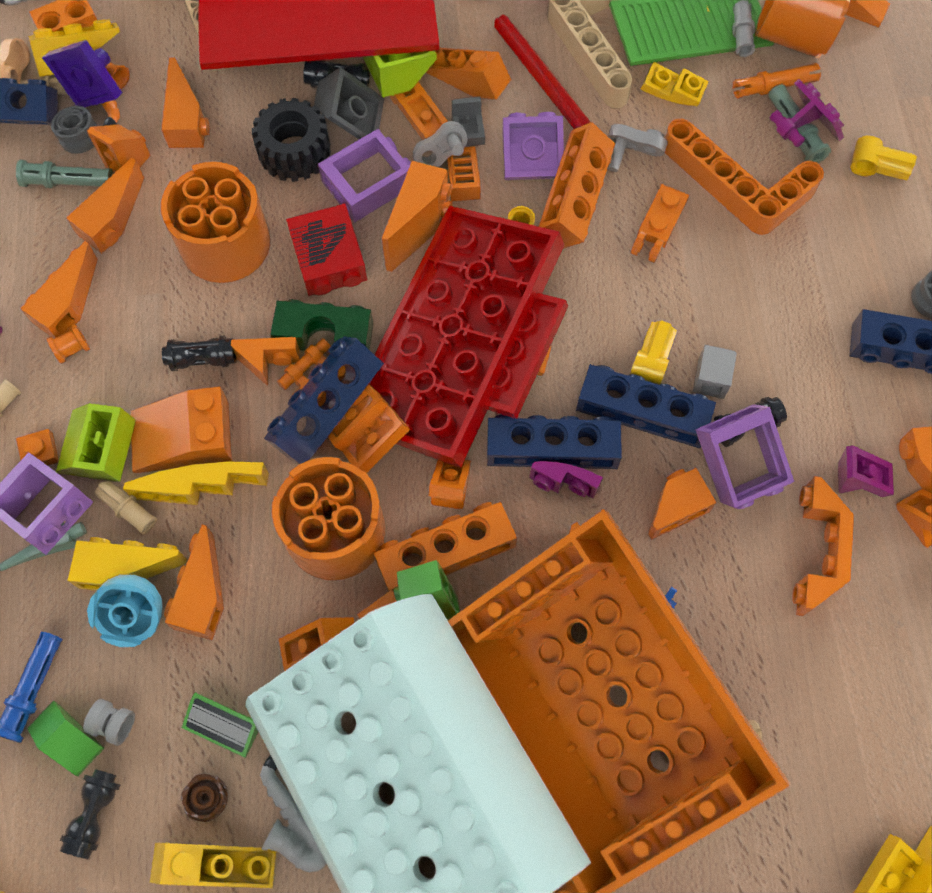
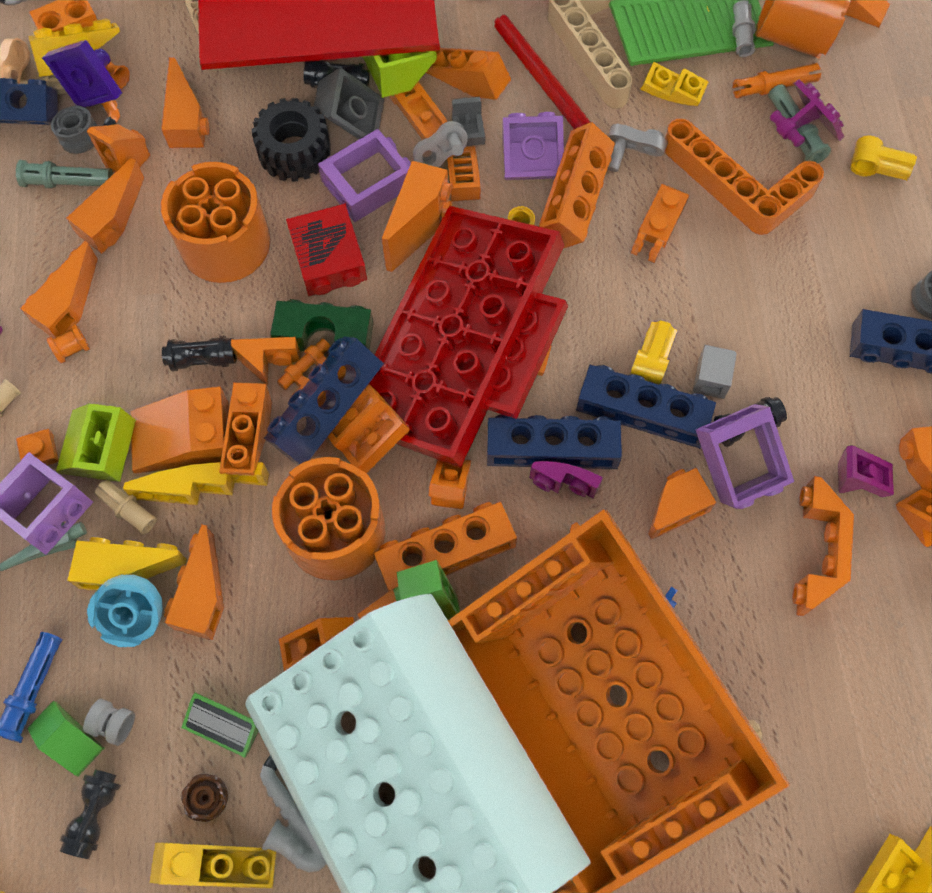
none -> orange slope [219,382,272,475]

